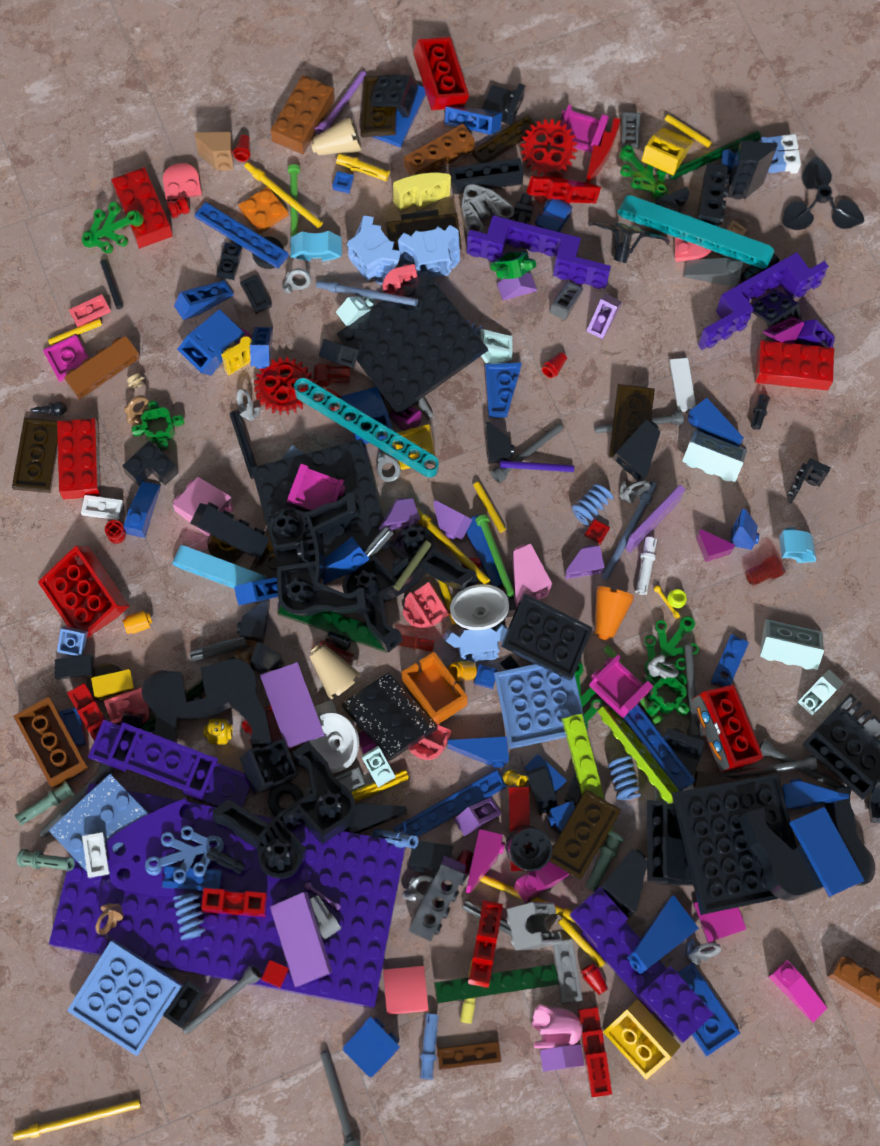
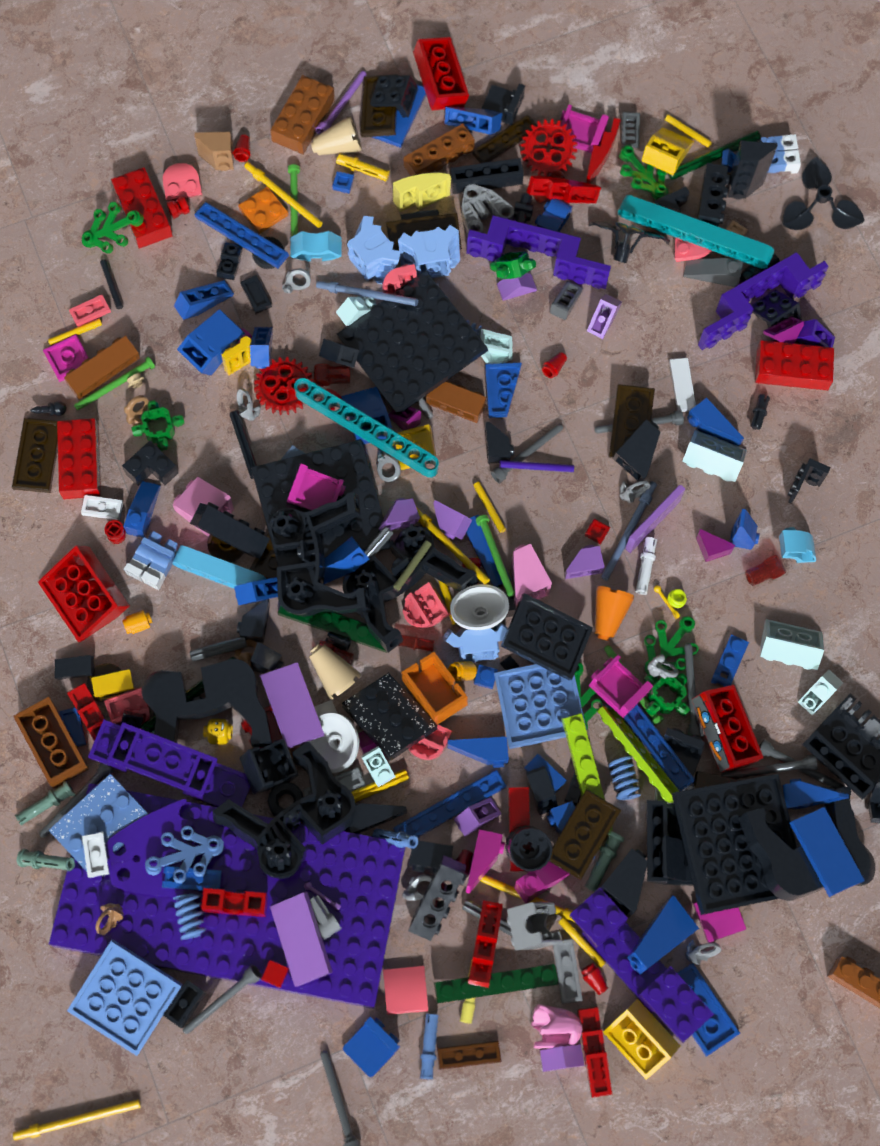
medium blue piece [57,626,88,656] -> none
black axle [206,847,245,874] -> none
yellow pin [503,770,527,787] -> none
medium blue piece [572,484,614,525] -> none
dark pink slope [768,960,827,1023] -> none
none -> bright green bar [74,356,155,410]
none -> medium blue hips [124,531,178,590]
none -> dark orange brick [426,380,487,423]

